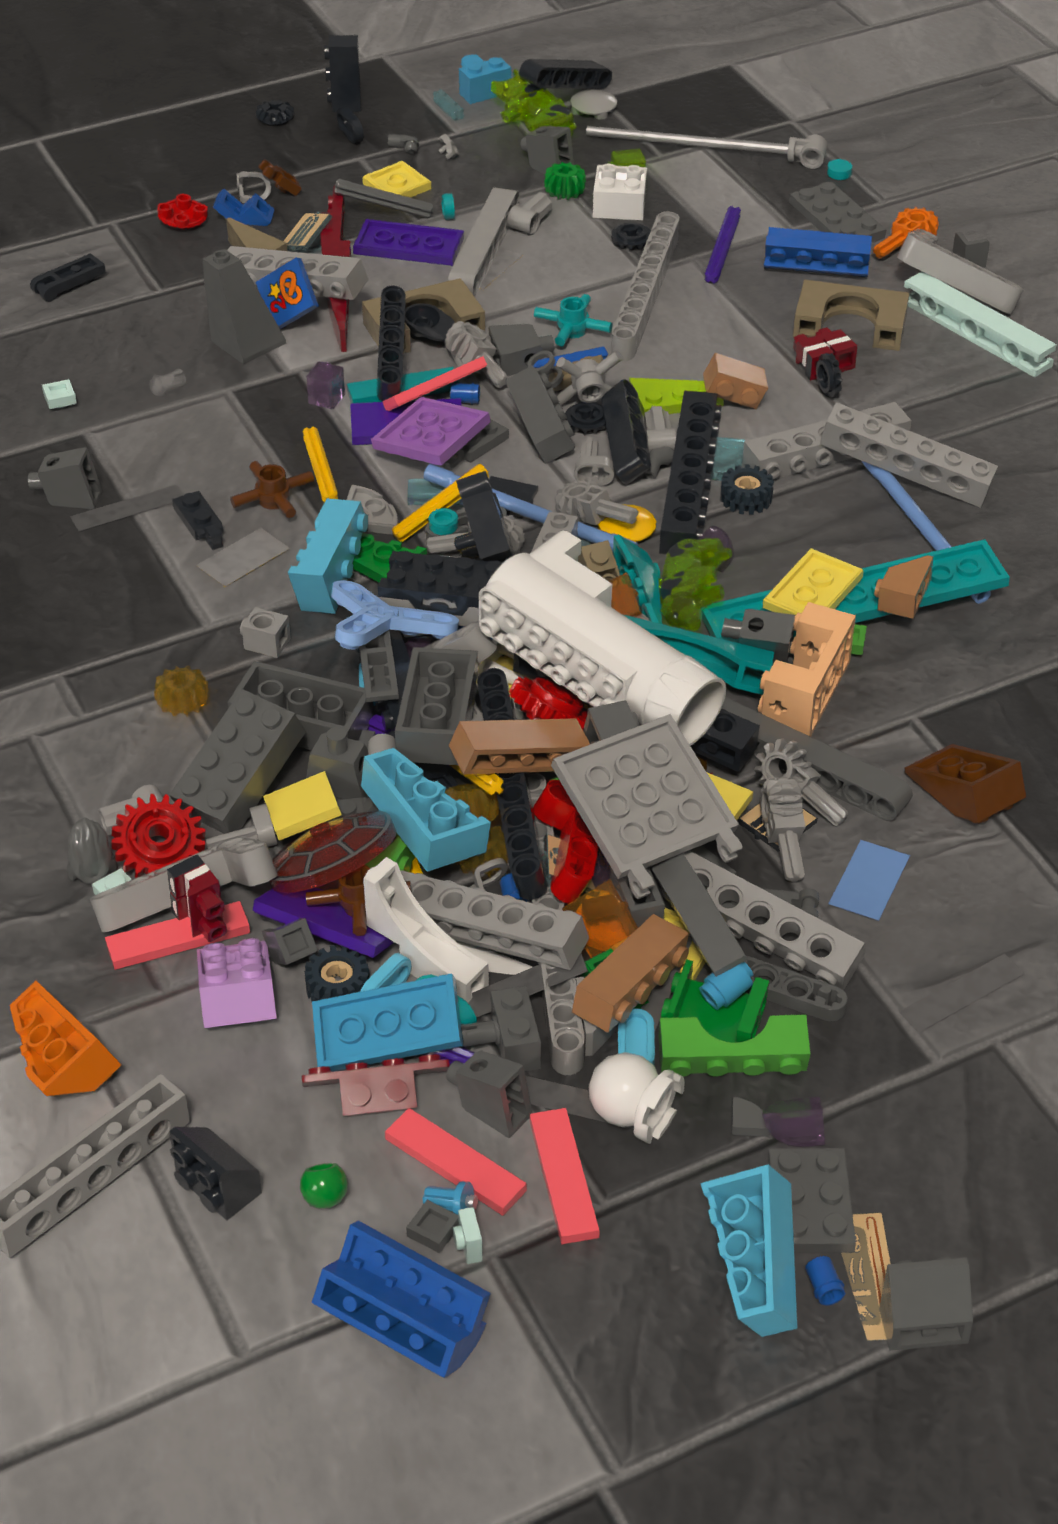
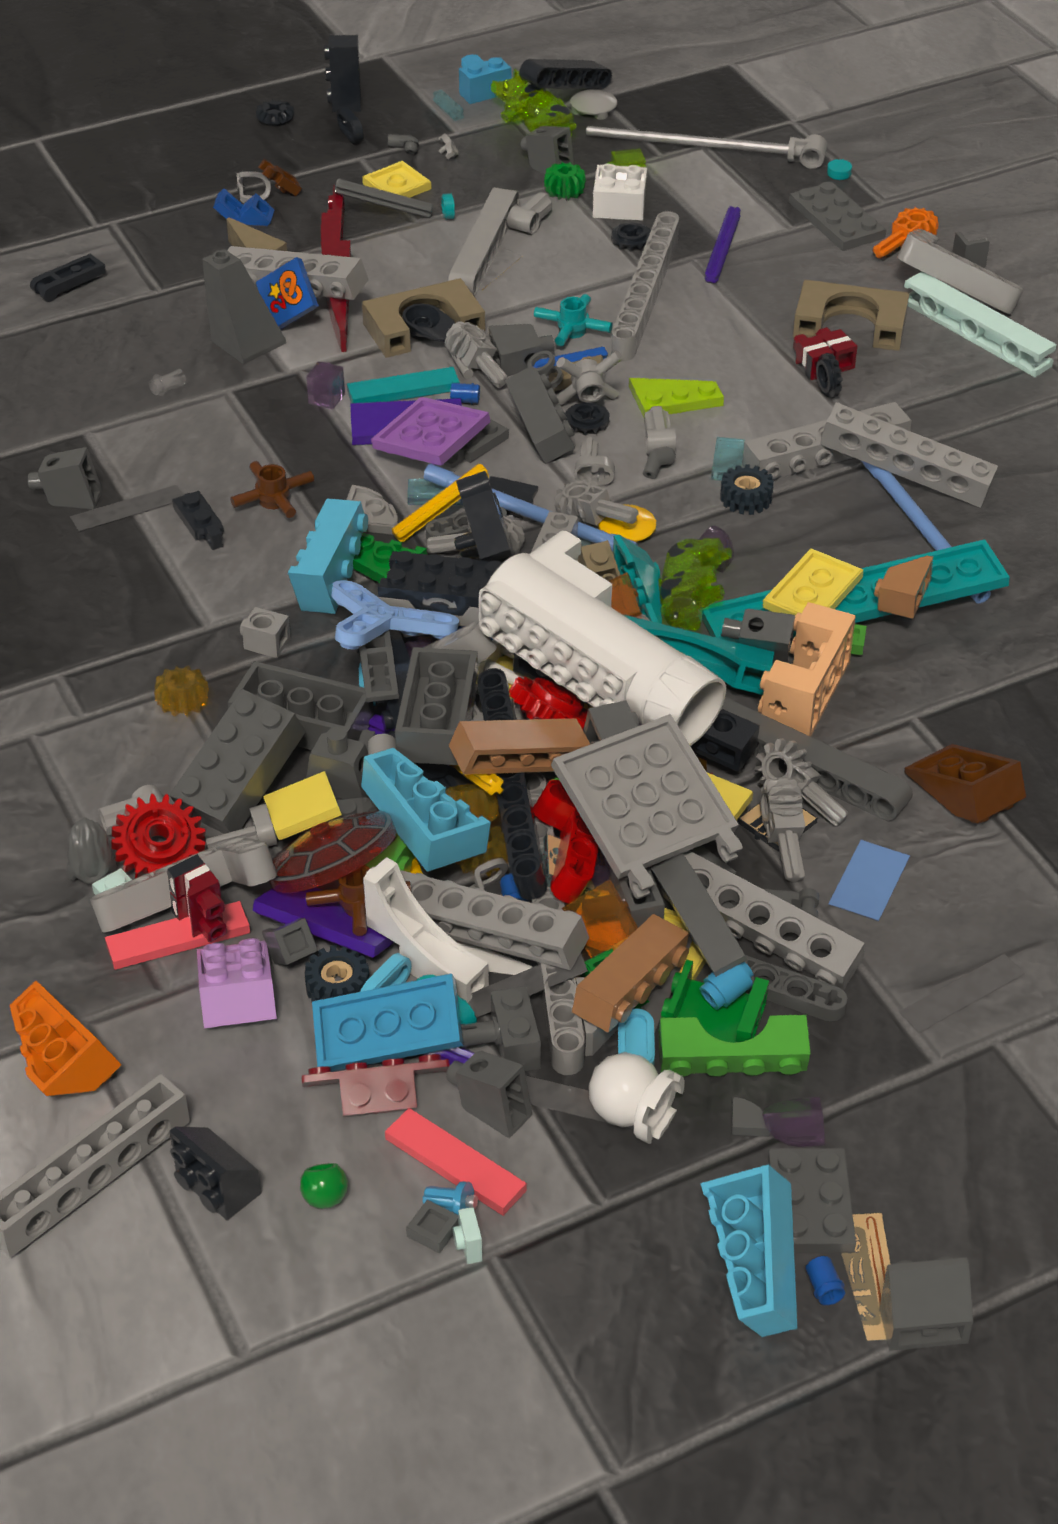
light aqua plate [42,379,77,409] -> none
red dish [157,194,208,228] -> none
flat silver sticker [196,528,290,587] -> none
piece [284,211,332,252] -> none
yellow axle [303,427,338,503] -> none
blue brick [312,1220,491,1378] -> none
dark purple tile [353,219,464,266] -> none
black beam [376,285,406,401] -> none
coral tile [383,356,487,411] -> none
teal tile [429,508,458,535] -> none
coral tile [530,1108,599,1245] -> none
black beam [602,379,652,484] -> none
black brick [659,391,722,557] -> none
medium nougat brick [703,353,768,409] -> none
blue brick [764,227,872,277] -> none

